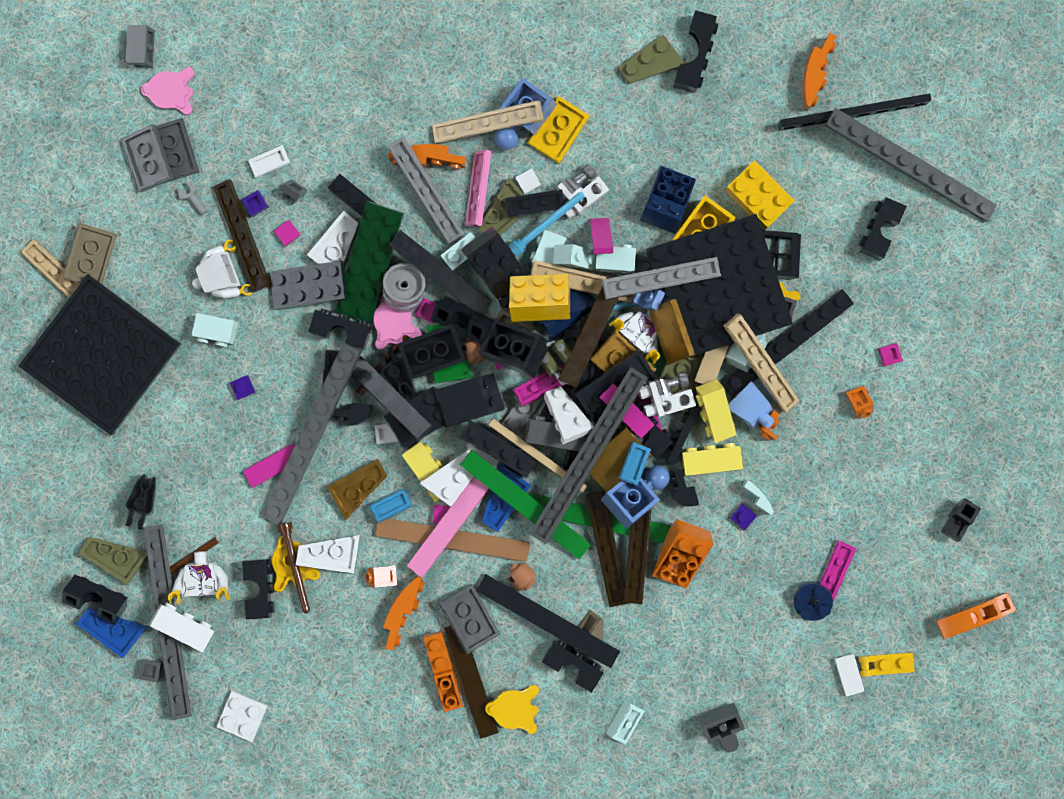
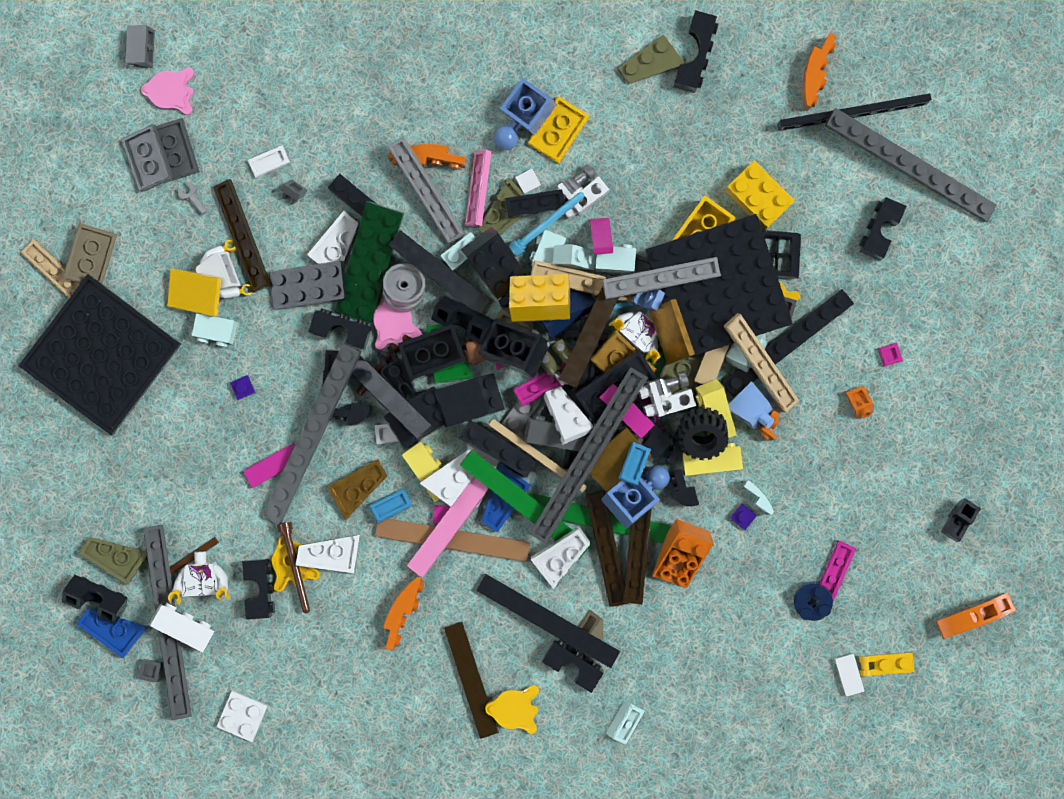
black hinge [125,474,156,530] -> none
dark purple plate [242,190,269,217] -> none
dark pink tile [274,219,301,247] -> none
bracket [365,566,397,587] -> none
dark pink tile [415,298,436,323] -> none
orange slope [423,630,463,712] -> none
tan tile [432,100,543,144] -> none
dark grey tile [438,584,500,654] -> none
nougat head [508,562,536,591] -> none
dark blue slope [640,166,696,234] -> none
dark grey brick [698,703,745,752] -> none
none -> yellow tile [167,268,221,316]
none -> white wing [531,527,590,589]
none -> black tyre [678,407,729,461]

